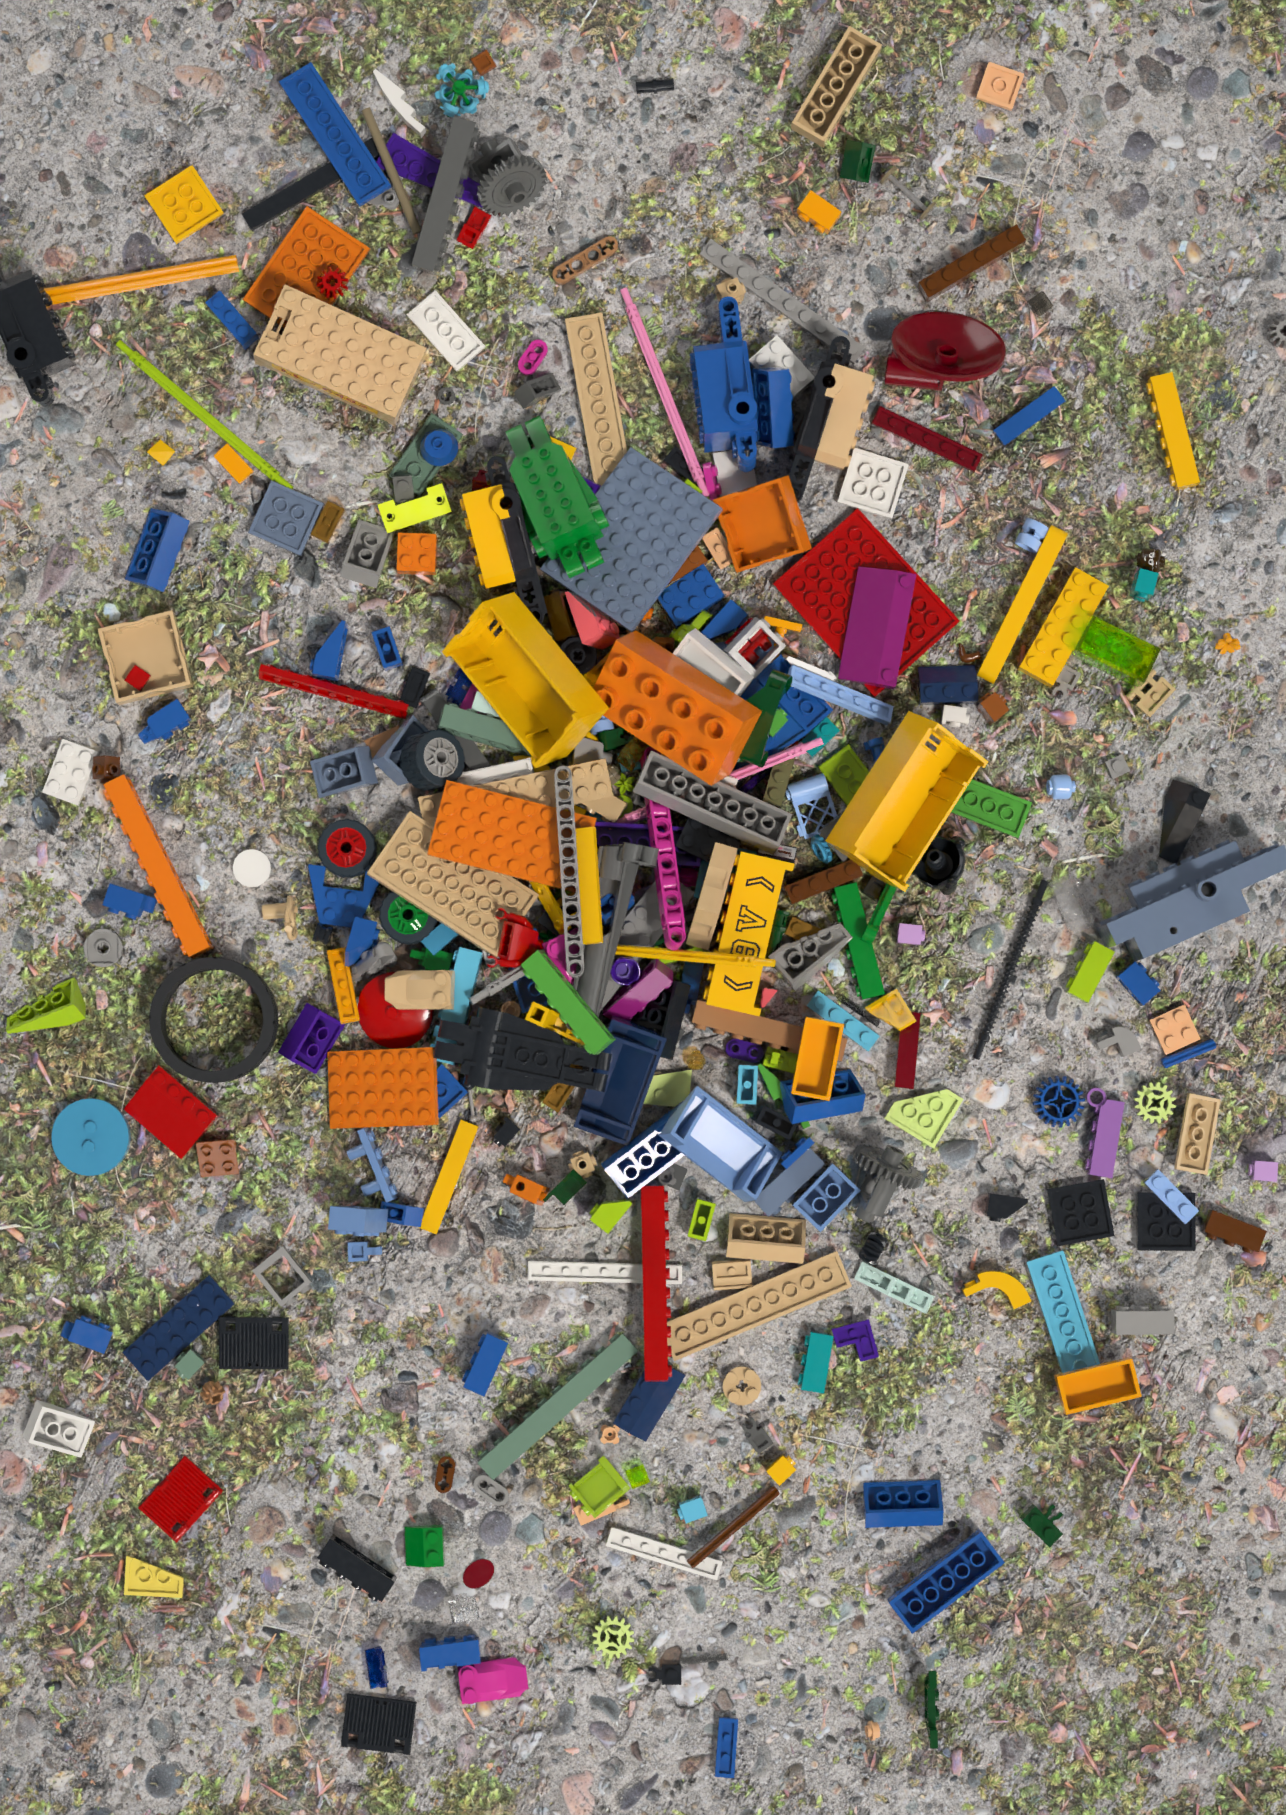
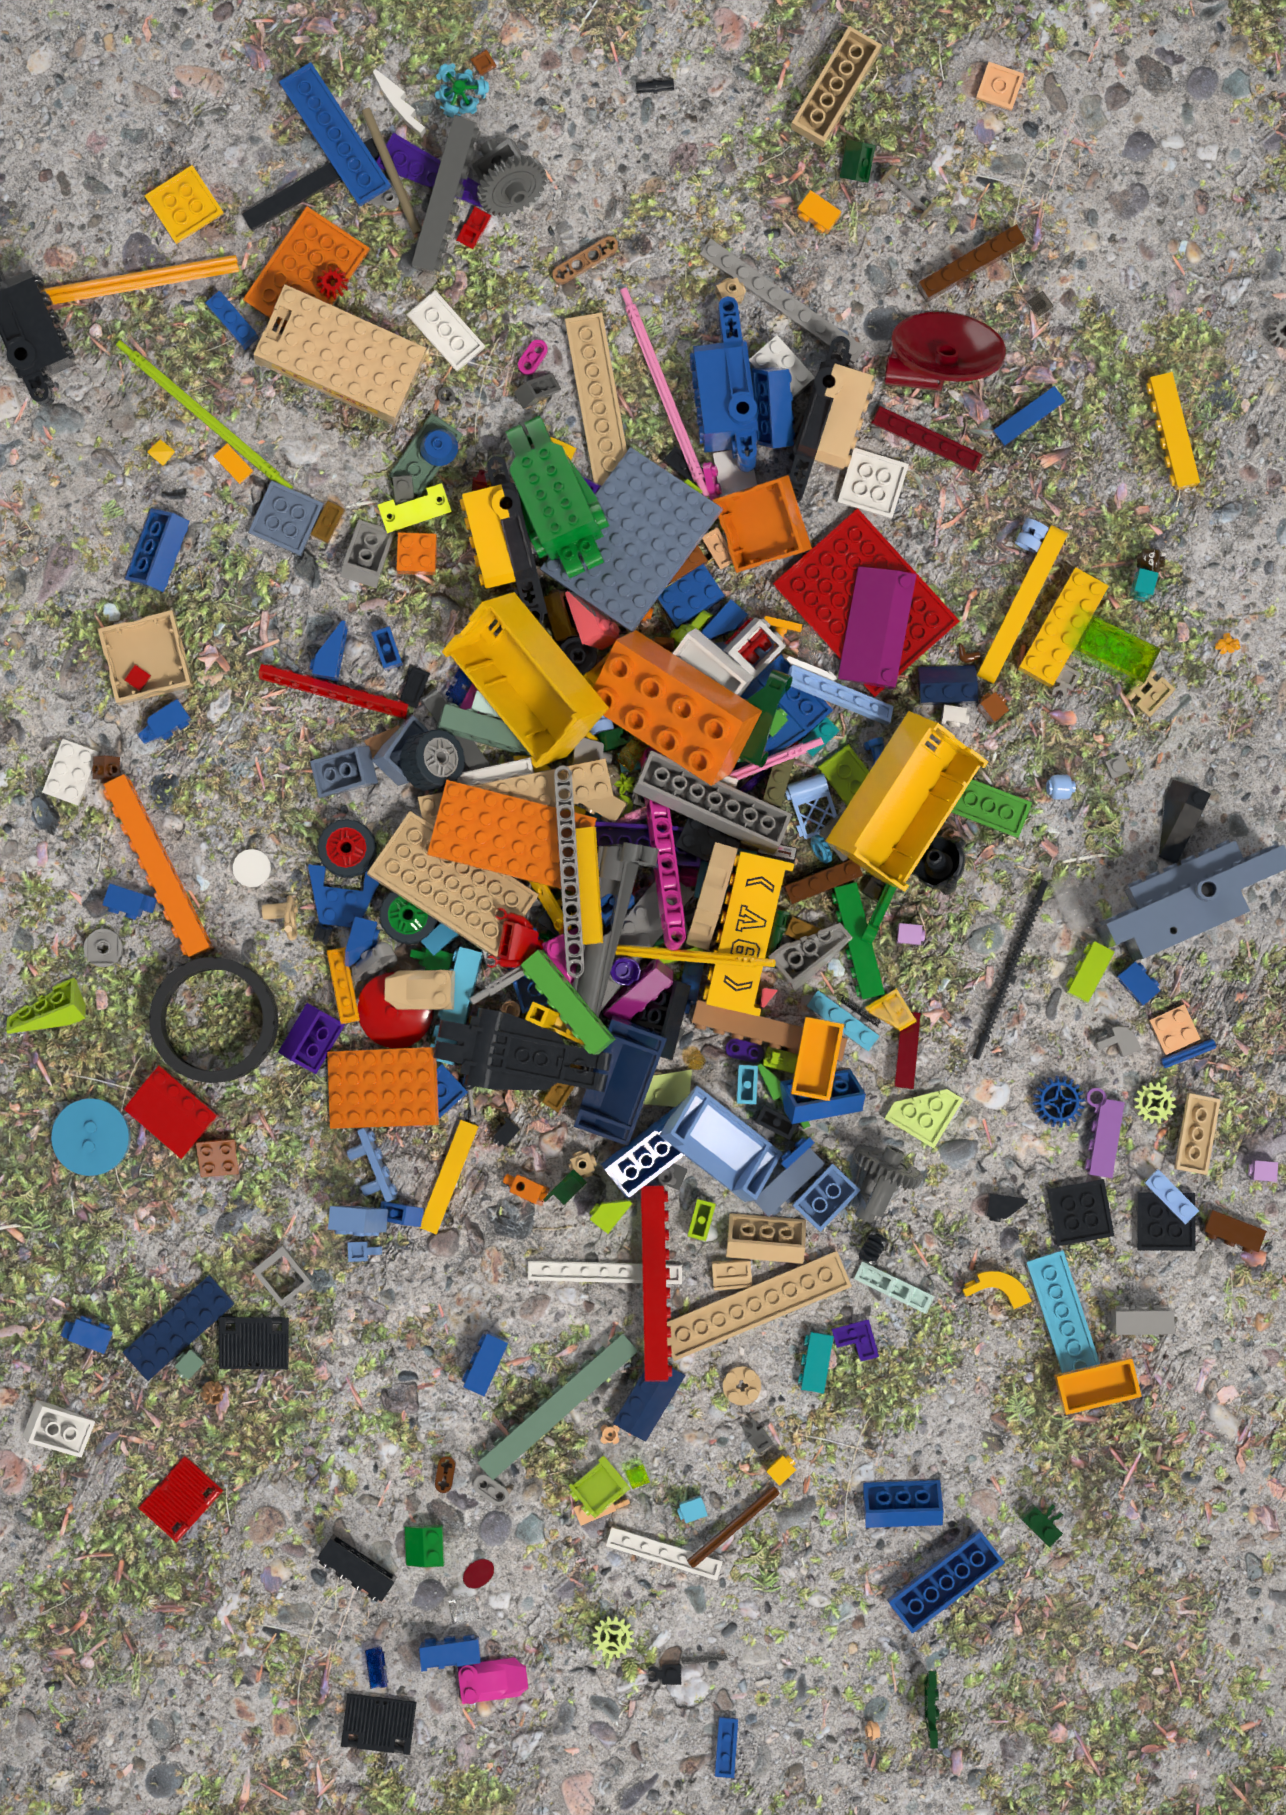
light yellow wing [124,1555,184,1598] -> none

